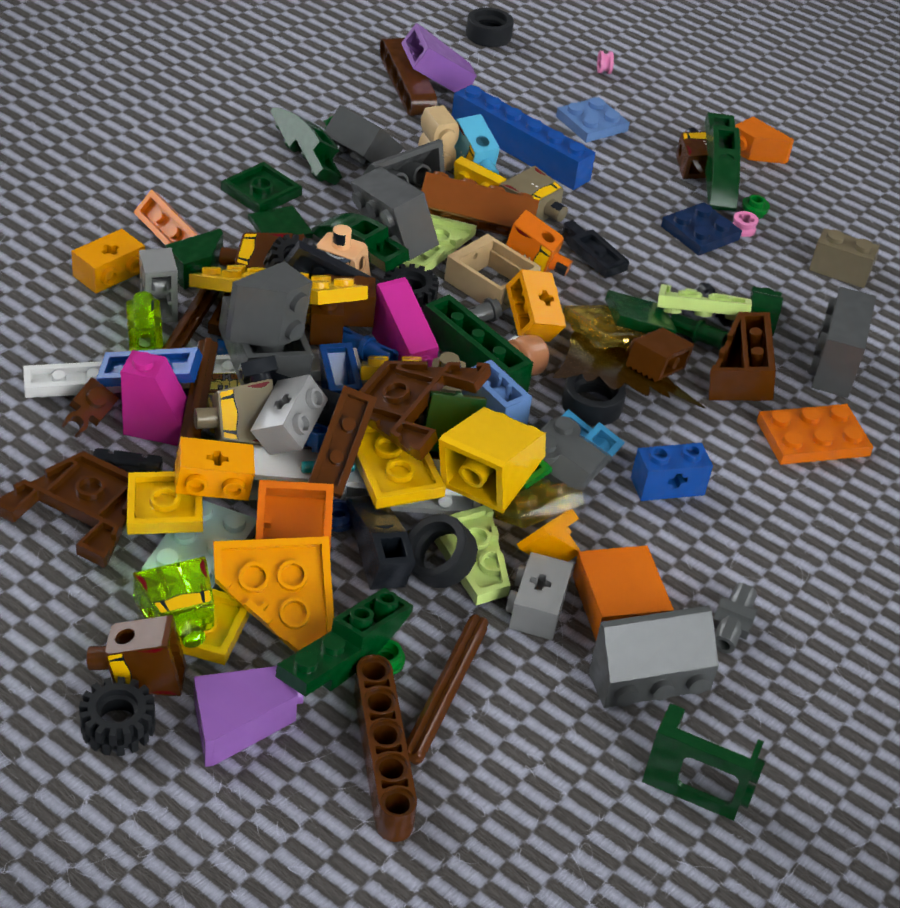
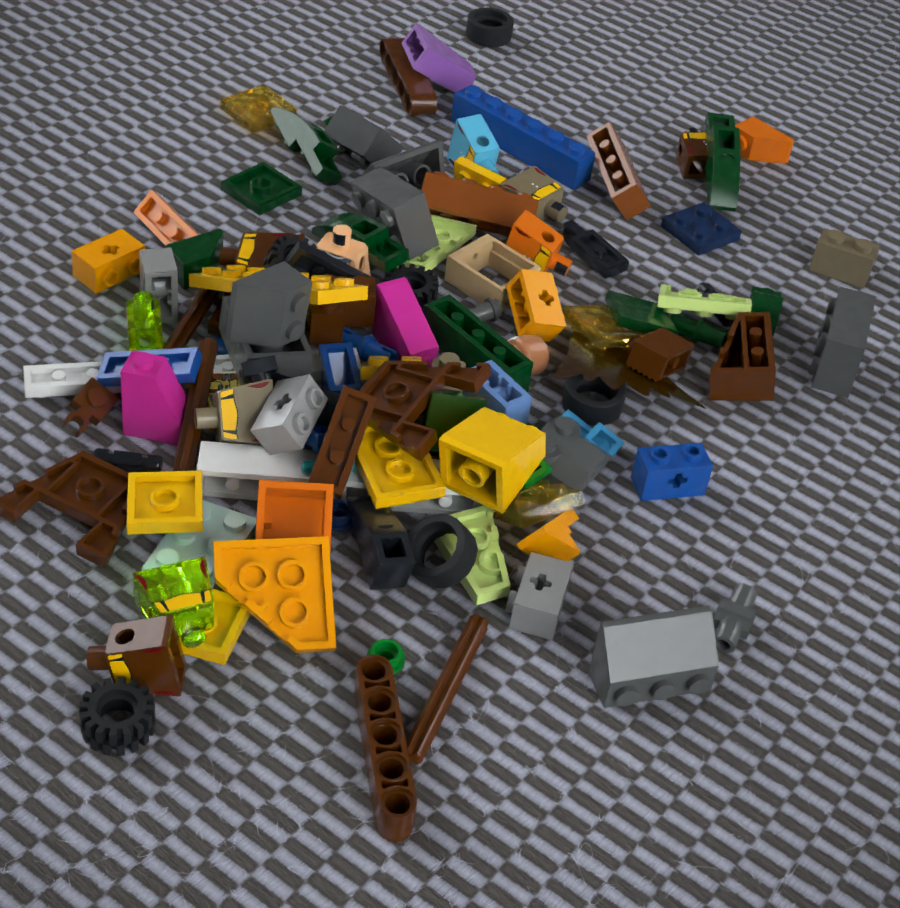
light orange brick [175,437,255,501] -> none
medium lavender slope [194,666,303,767] -> none
dark green piece [248,205,313,239] -> none
dark green slope [275,588,414,697] -> none
tan brick [418,105,459,171] -> none
medium blue plate [556,97,630,143] -> none
orange brick [573,545,674,640] -> none
bright pink bush [597,51,614,74] -> none
dark green window [642,703,766,821] -> none
bright pink bush [732,211,759,237] -> none
green plate [742,194,770,219] -> none
orange plate [756,404,873,465] -> none
none -> clear yellow plate [220,85,297,133]
none -> dark orange brick [586,122,651,221]

